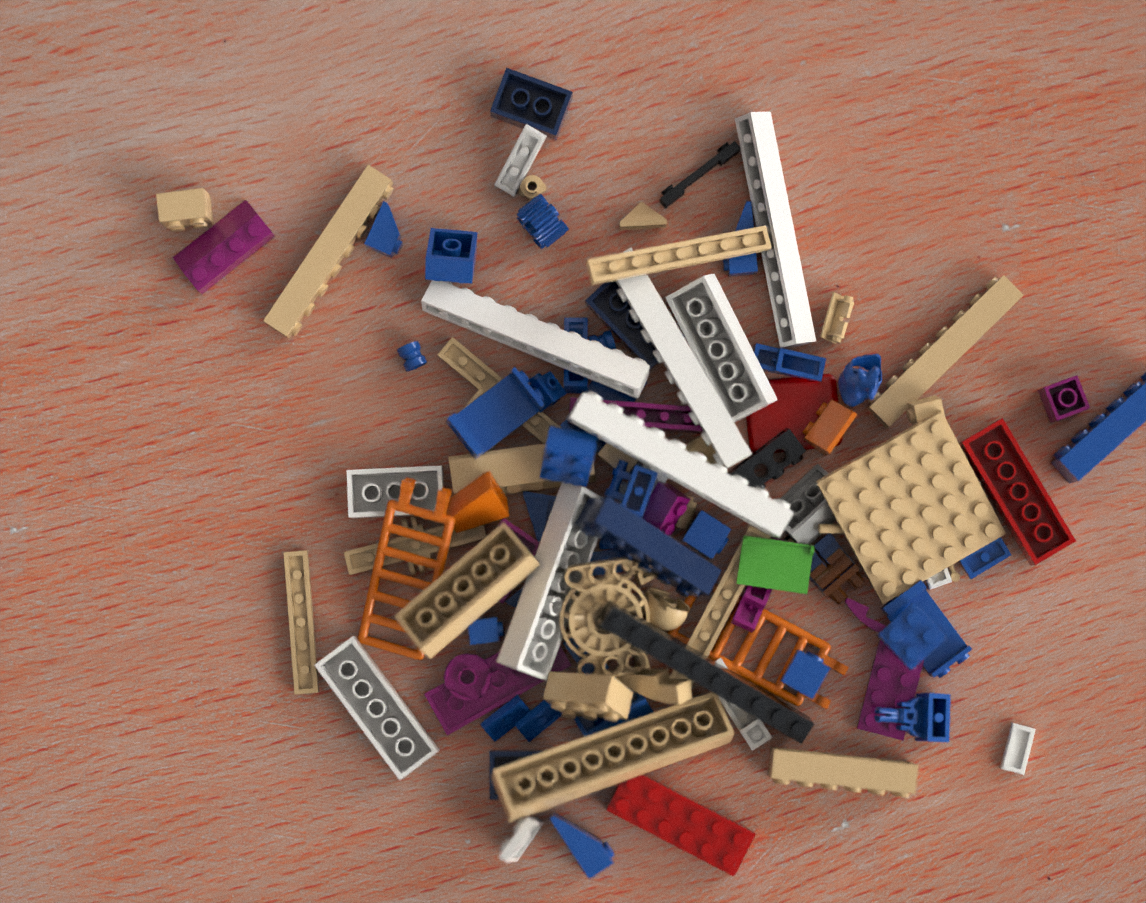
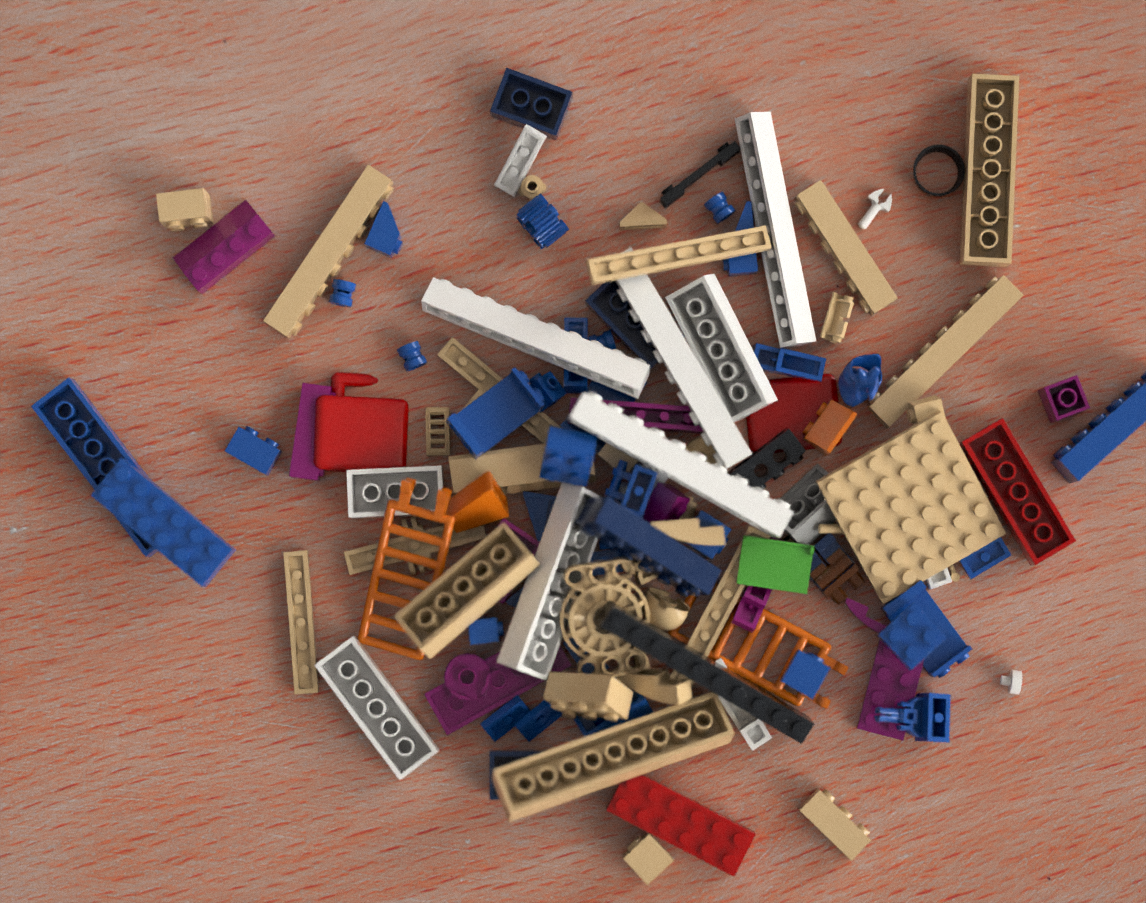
blue brick [425,228,478,284] -> none
white plate [499,817,545,863] -> none
blue slope [550,812,615,879] -> none
tan brick [768,747,918,798] -> none
white tile [1000,722,1036,775] -> none
none -> blue brick [31,377,158,557]
none -> blue brick [91,458,236,587]
none -> blue brick [225,426,282,476]
none -> magenta brick [289,383,336,481]
none -> red piece [313,372,409,472]
none -> blue wheel [329,279,356,307]
none -> tan slope [425,407,450,456]
none -> tan head [622,832,674,885]
none -> tan slope [650,518,725,546]
none -> blue wheel [704,191,736,224]
none -> tan brick [795,180,898,316]
none -> tan brick [798,788,871,861]
none -> white bar [858,189,892,230]
none -> black tyre [913,145,965,196]
none -> tan brick [960,74,1019,267]
none -> white tile [1000,670,1022,695]

